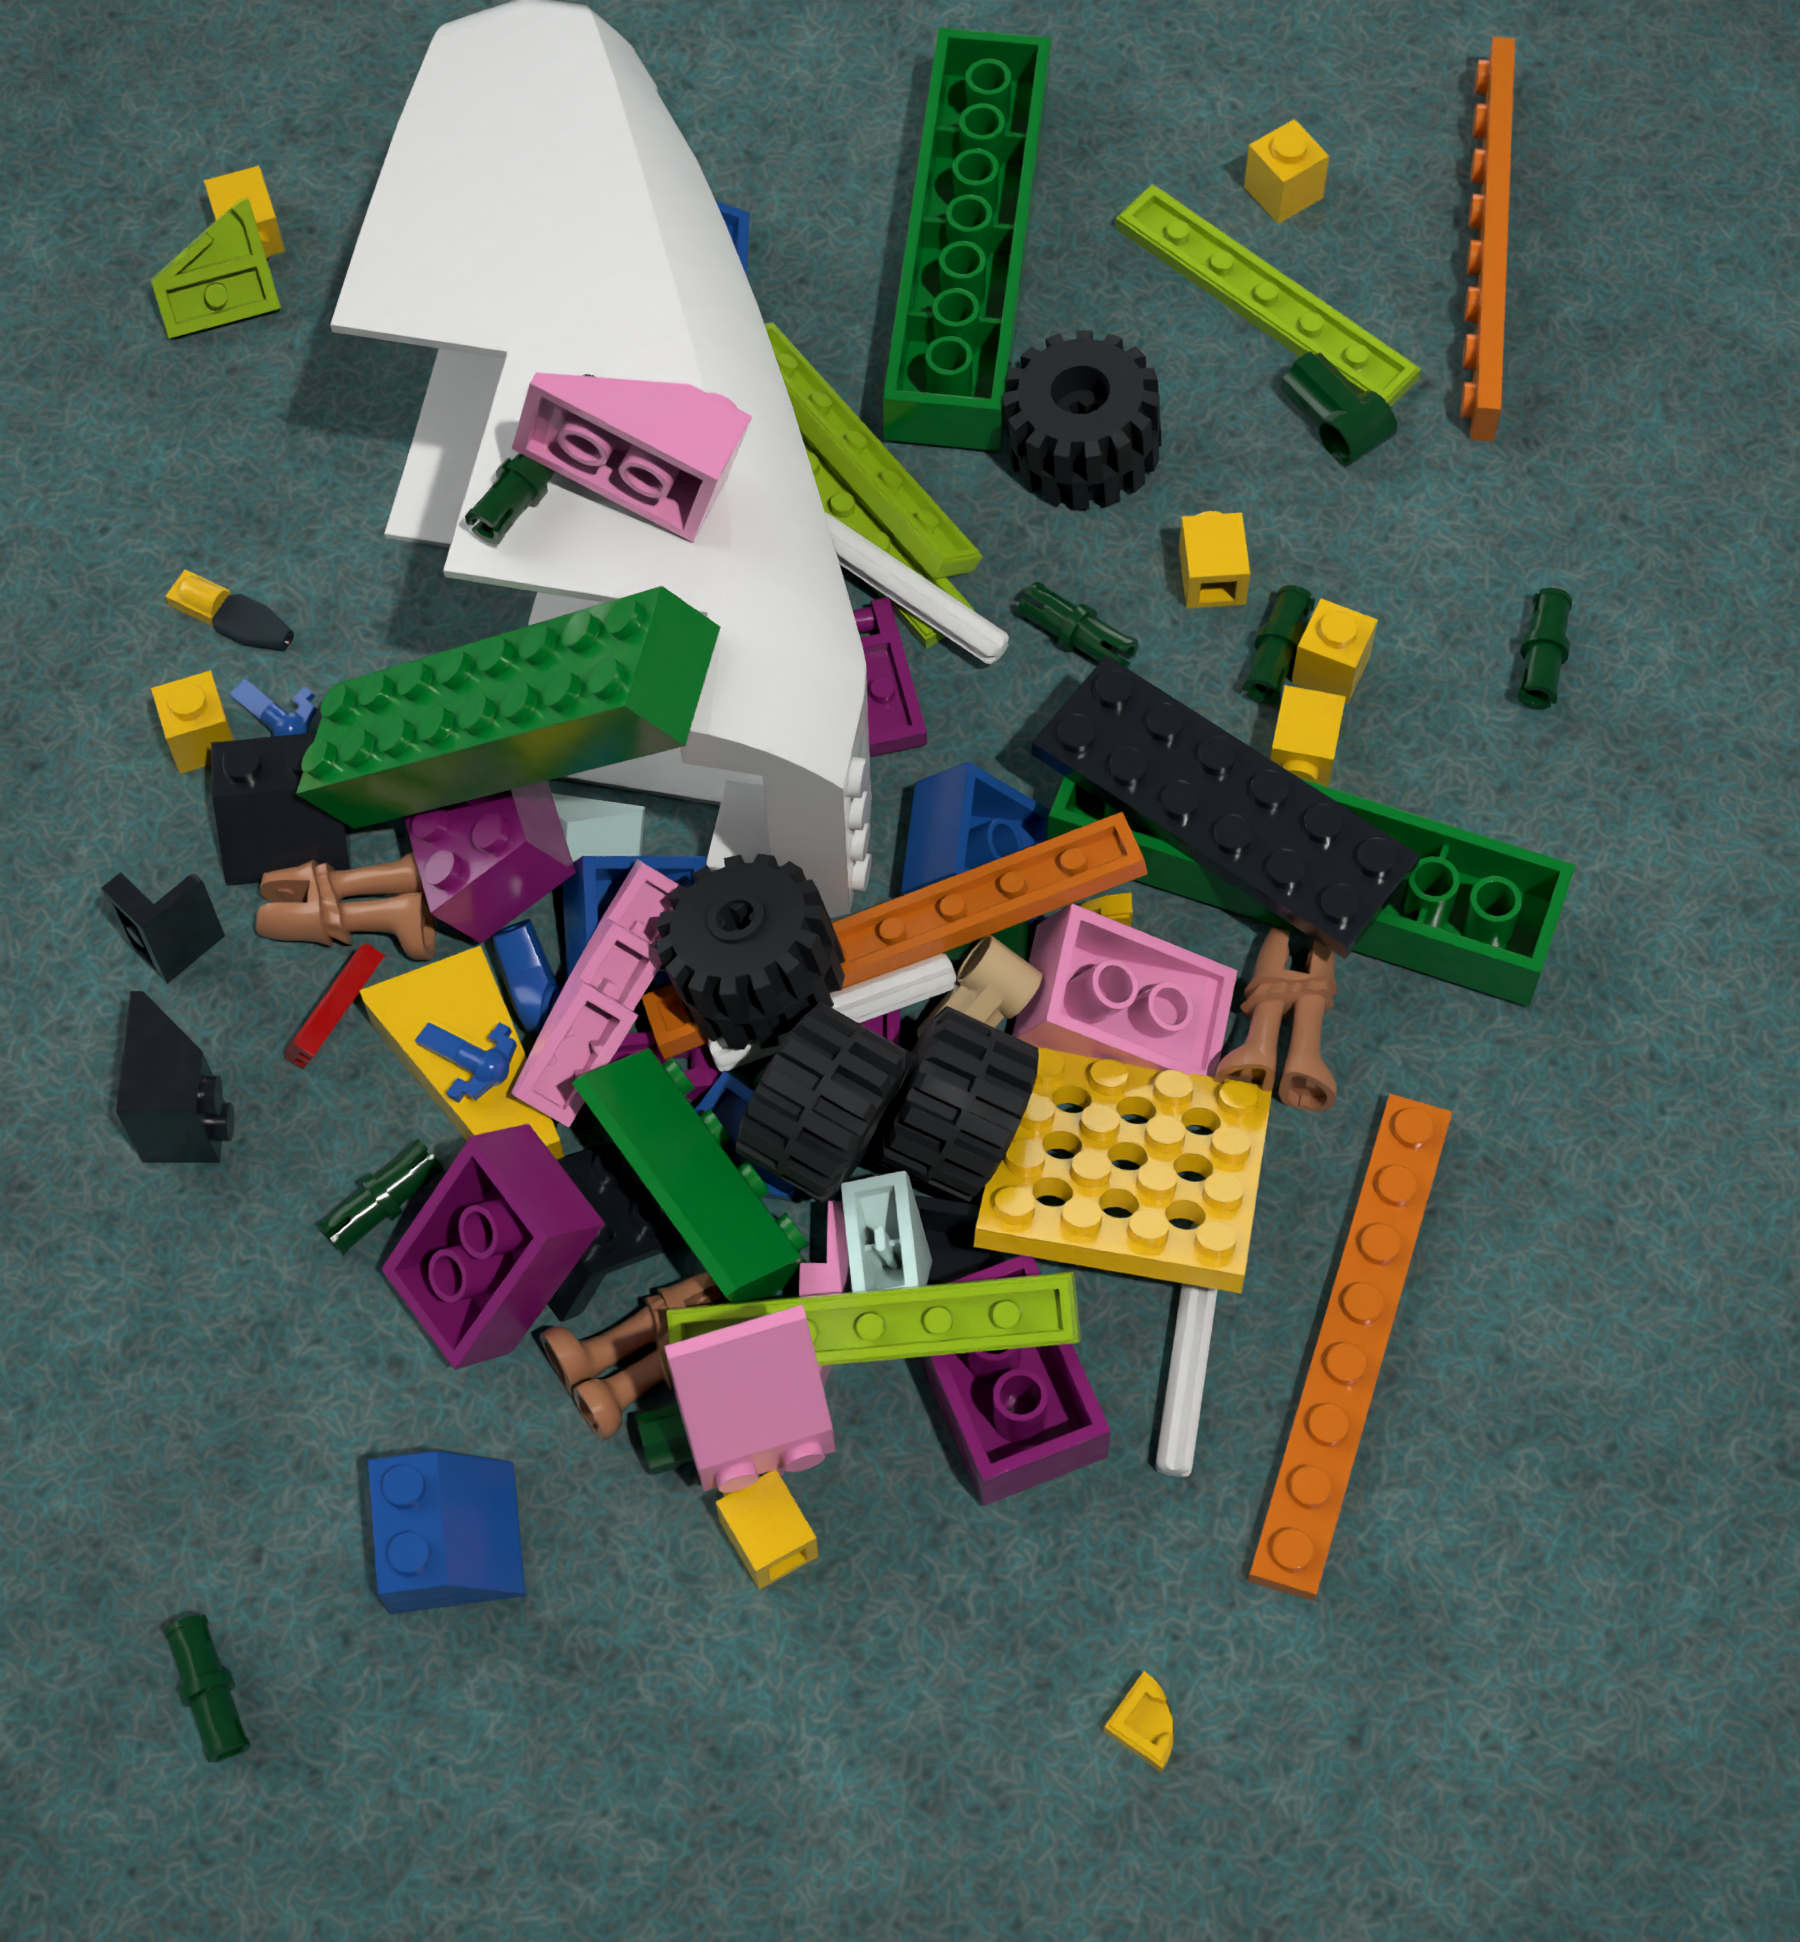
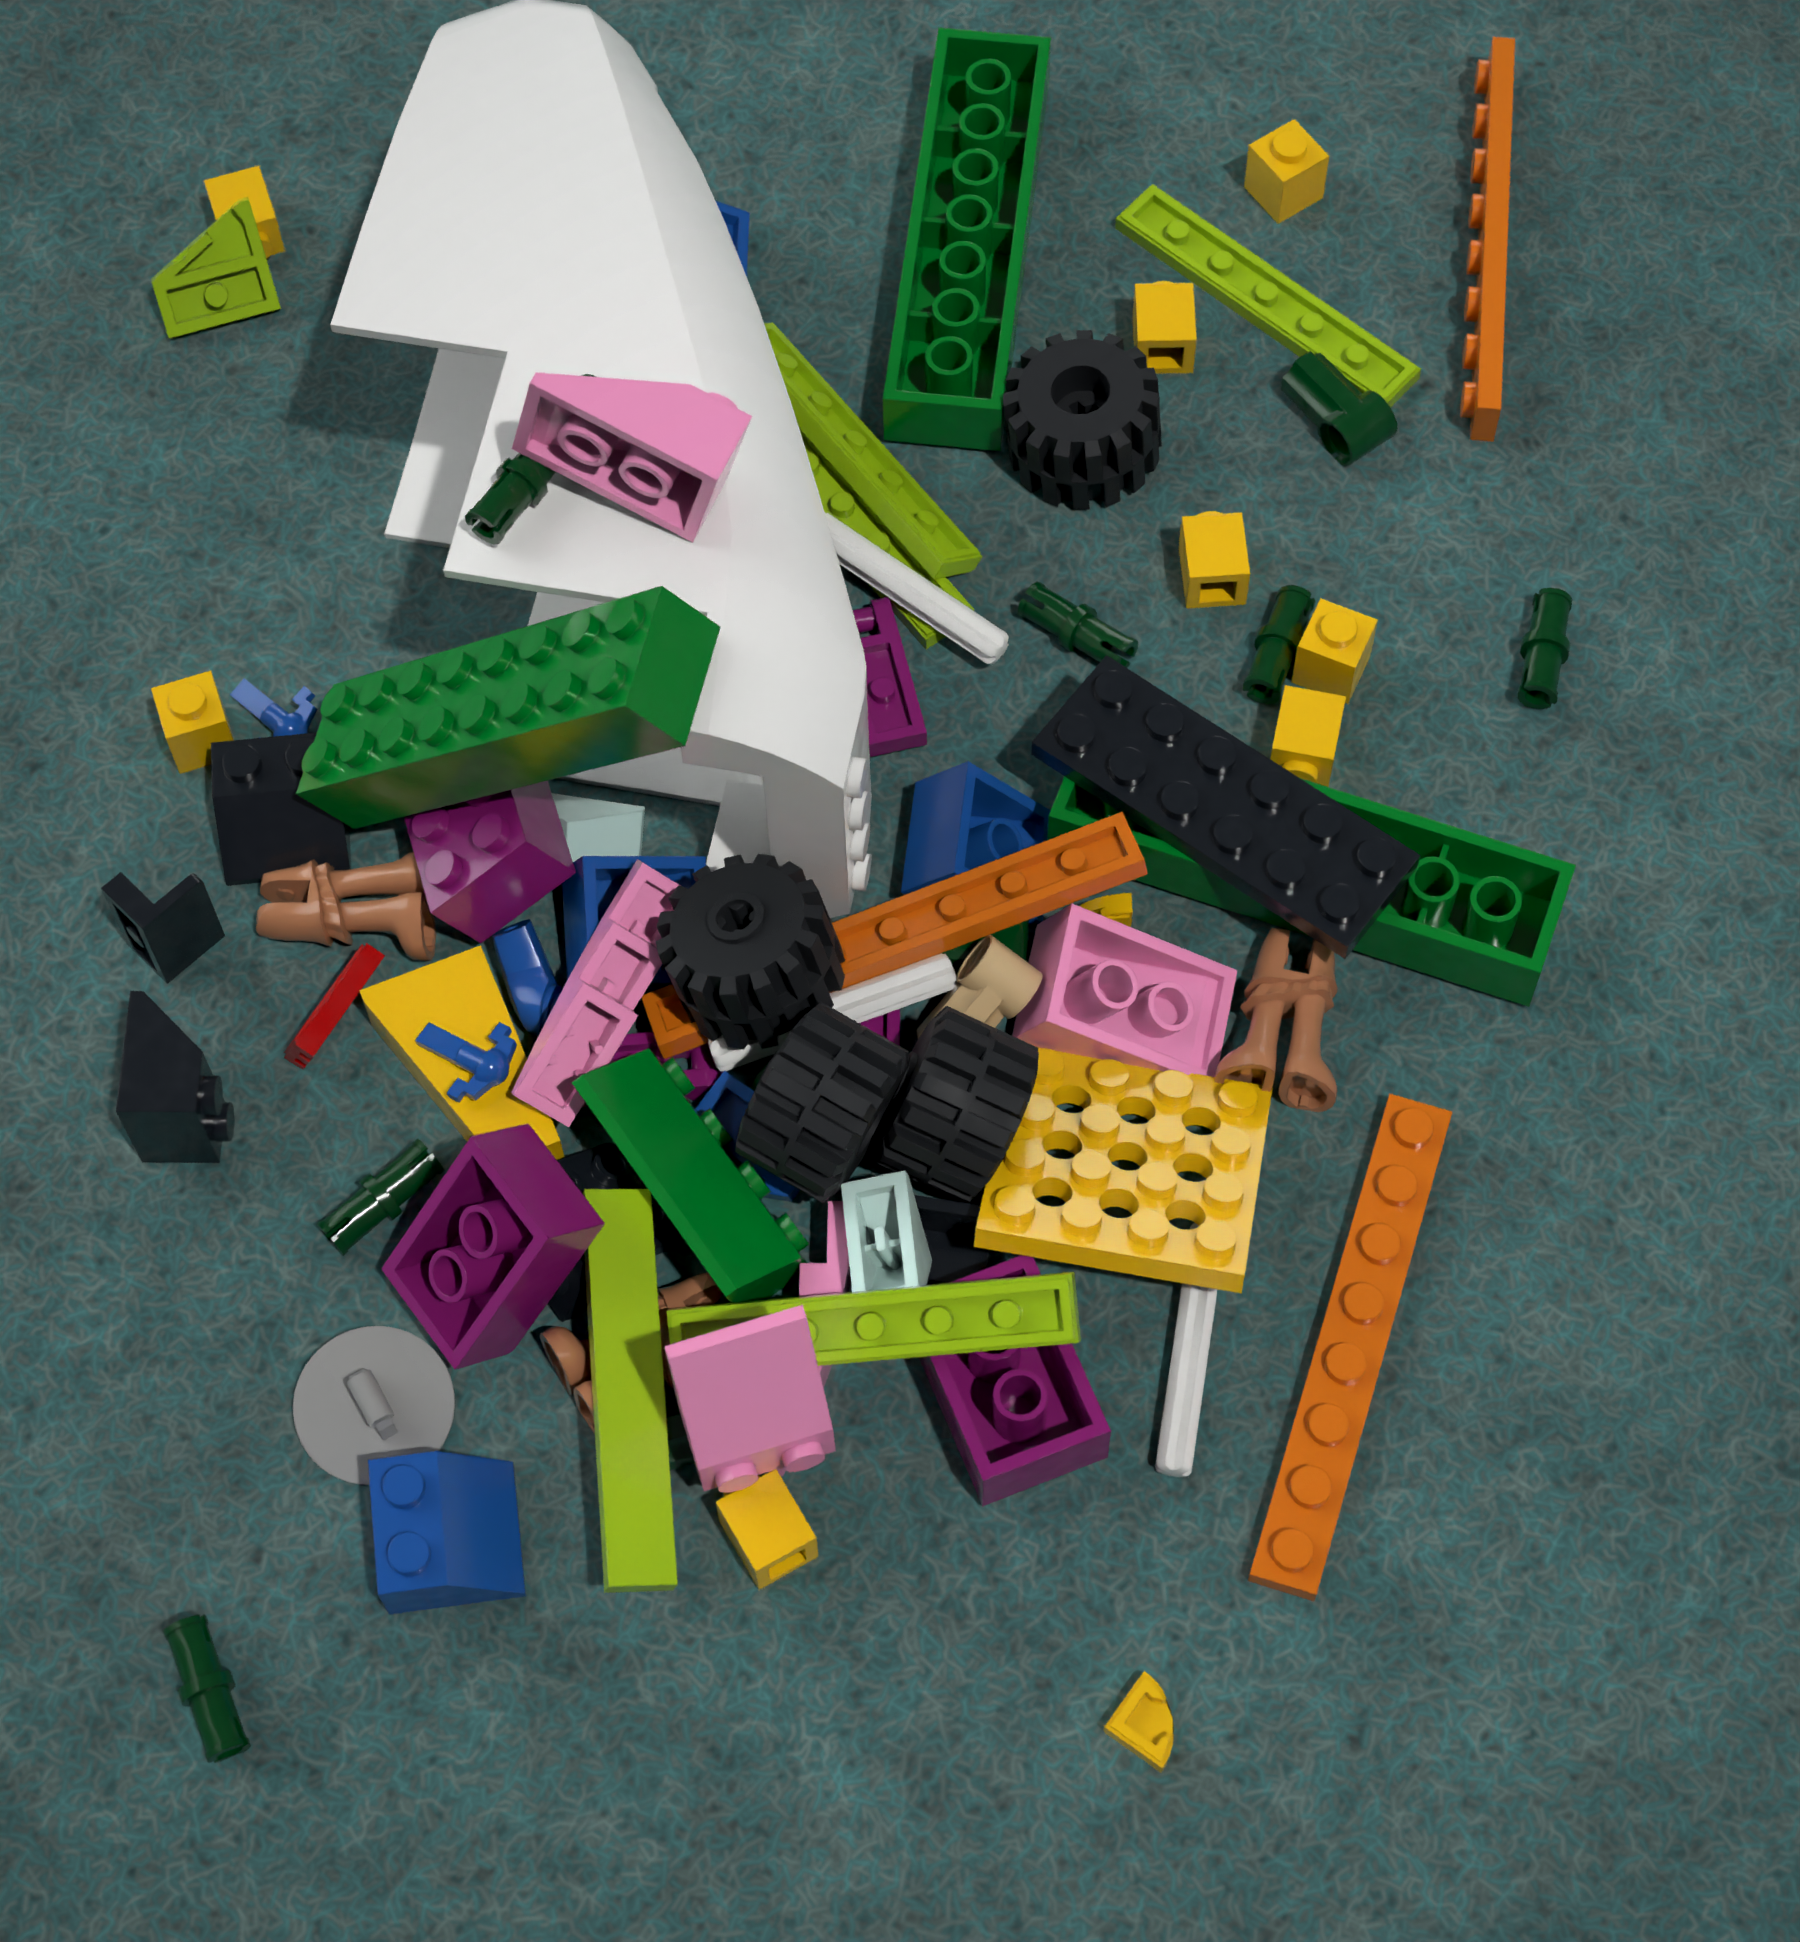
piece [165,569,294,651] -> none
none -> light grey shield [293,1326,455,1485]
none -> lime tile [582,1189,678,1593]
none -> yellow brick [1132,281,1197,374]

